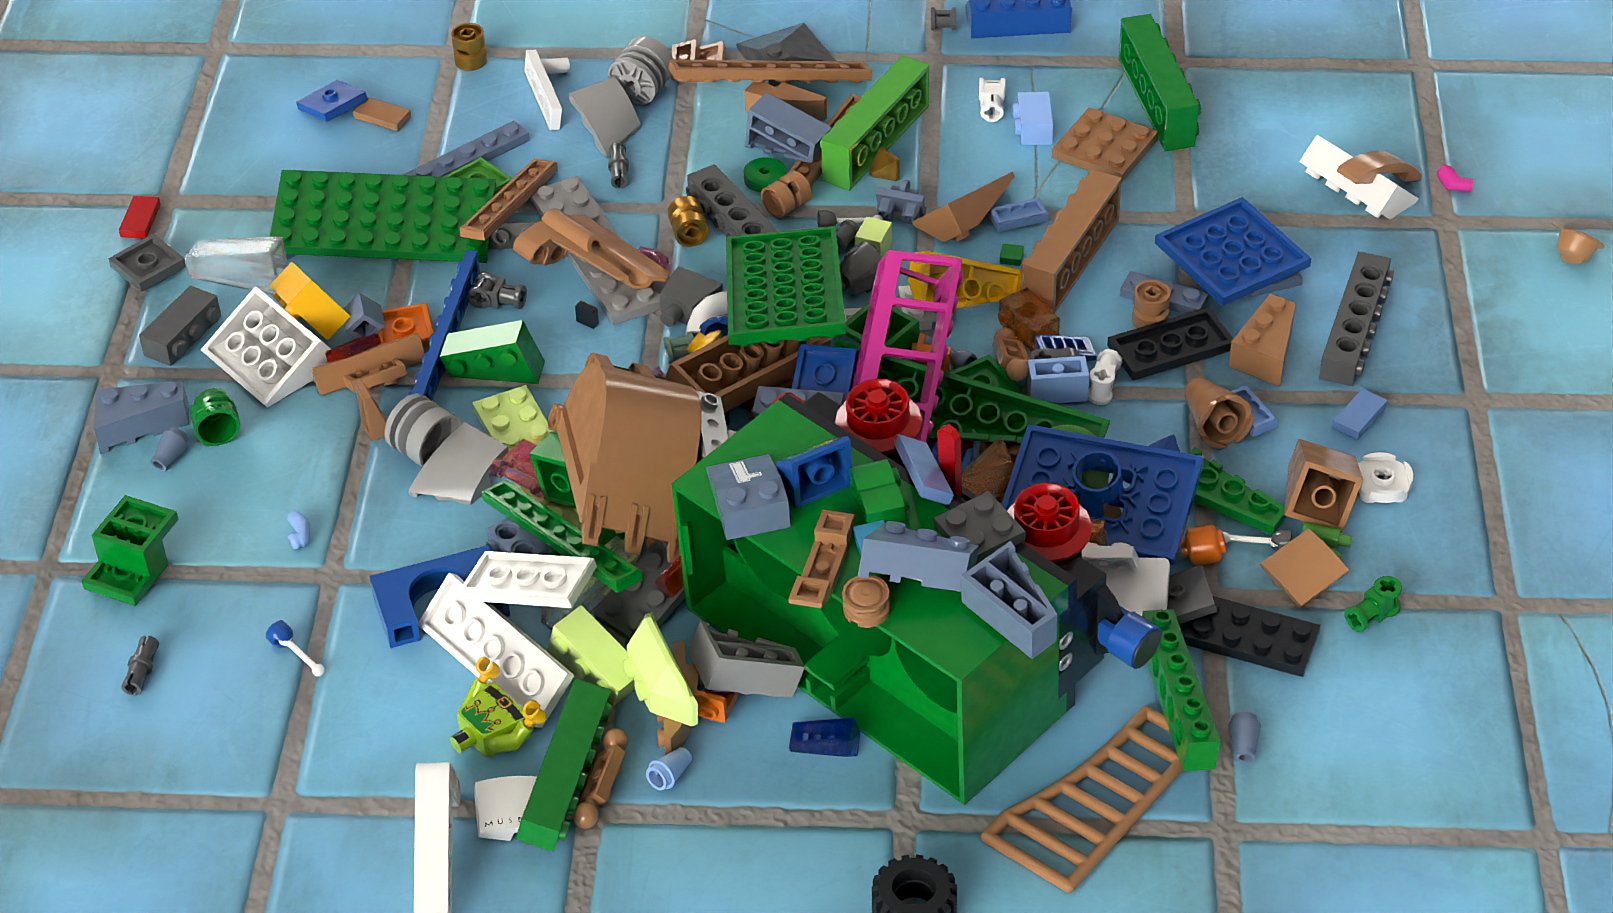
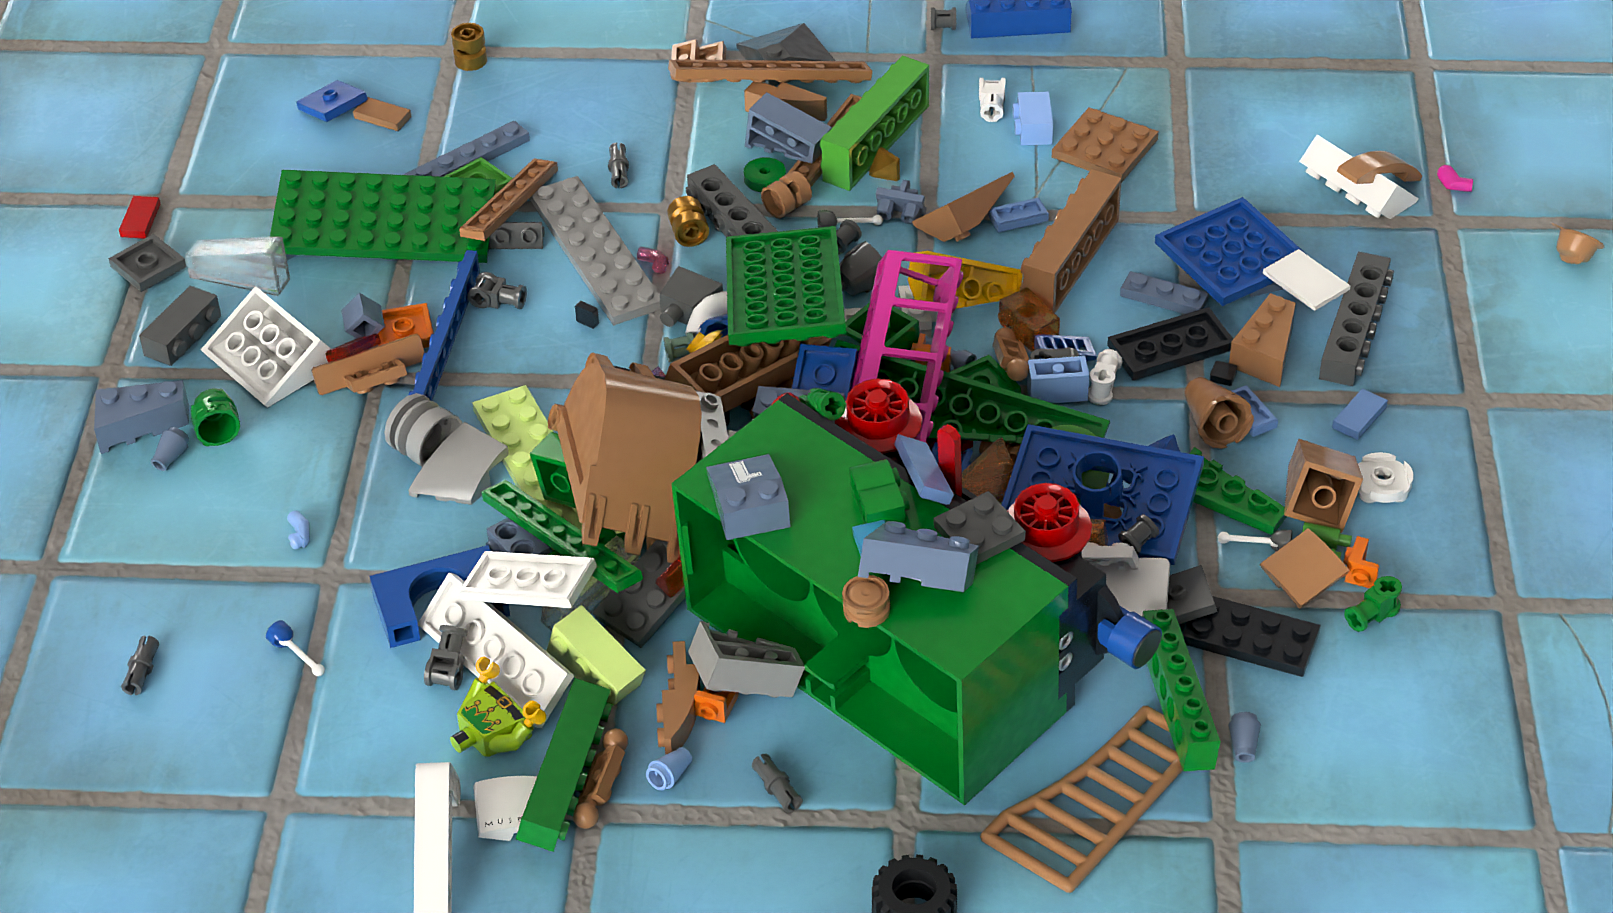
green bracket [82,495,179,606] -> none
yellow wedge [269,262,351,341] -> none
medium nougat slope [355,380,387,441] -> none
green wedge [439,320,545,384] -> none
clear pink plate [490,439,543,498] -> none
medium nougat panel [513,208,671,289] -> none
white piece [524,49,570,130] -> none
light grey slope [569,77,641,158] -> none
light grey wheel [608,36,673,105] -> none
yellowish green wedge [623,612,698,726] -> none
blue slope [776,436,852,509] -> none
medium nougat slope [789,509,855,609] -> none
clear blue slope [789,717,860,757] -> none
yellowish green brick [855,216,892,257] -> none
sand blue wedge [961,541,1057,659] -> none
green piece [999,244,1024,266] -> none
green brick [1118,14,1201,152] -> none
medium nougat wheel [1132,280,1171,328] -> none
orange head [1181,524,1227,566] -> none
none -> dark grey connector [424,625,468,690]
none -> dark grey pin [752,754,803,813]
none -> green hinge [799,388,846,420]
none -> dark grey bush [1118,514,1160,554]
none -> black piece [1210,361,1237,386]
none -> white piece [1263,249,1351,311]
none -> orange bracket [1343,536,1379,588]

